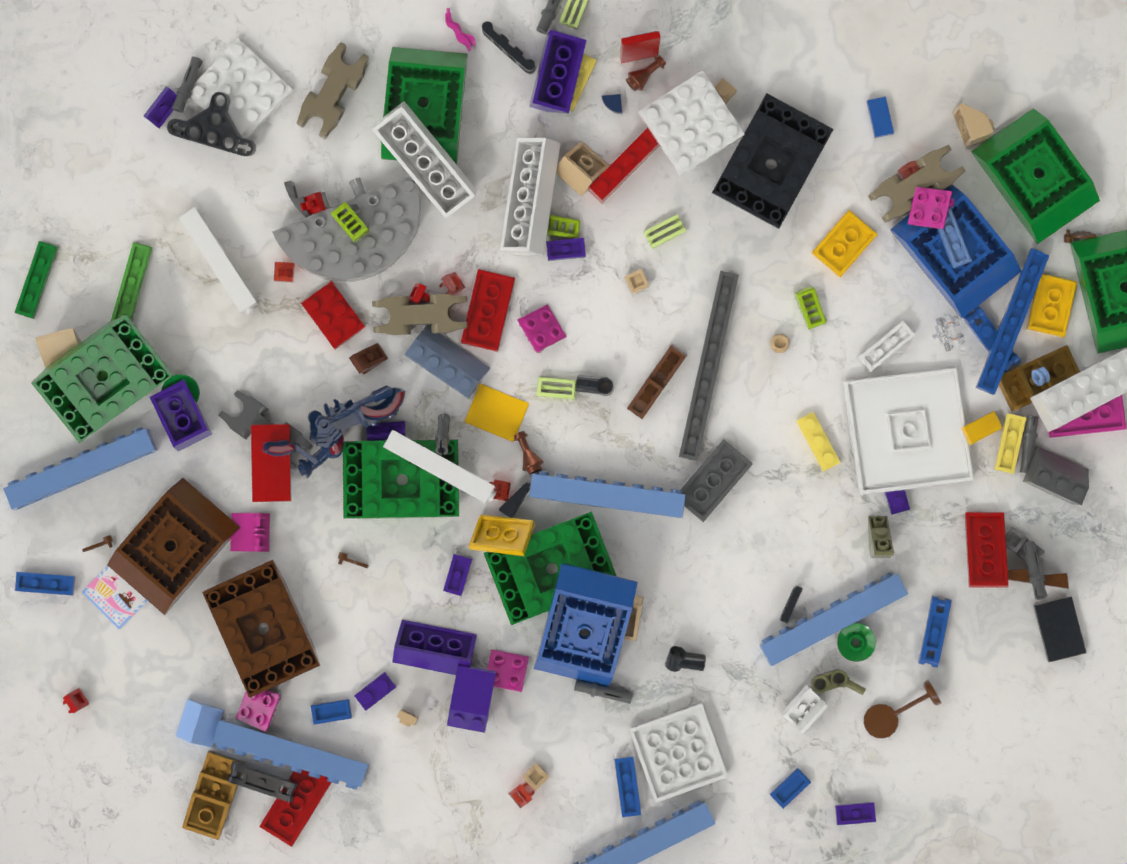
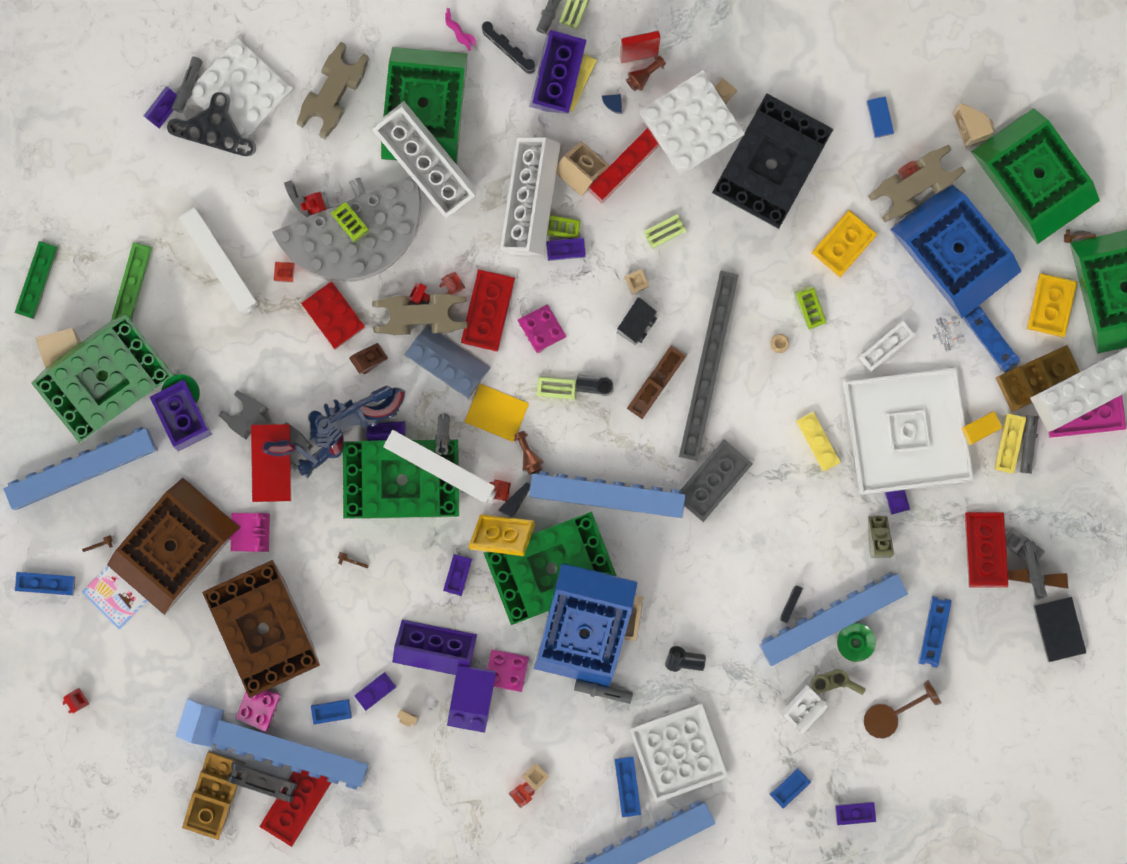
dark pink hinge [908,187,954,229] -> none
medium blue tile [937,208,972,269] -> none
blue plate [975,248,1049,395] -> none
dark grey slope [1023,446,1089,505] -> none
light blue bush [1031,367,1050,386] -> none
none -> black slope [617,297,658,346]

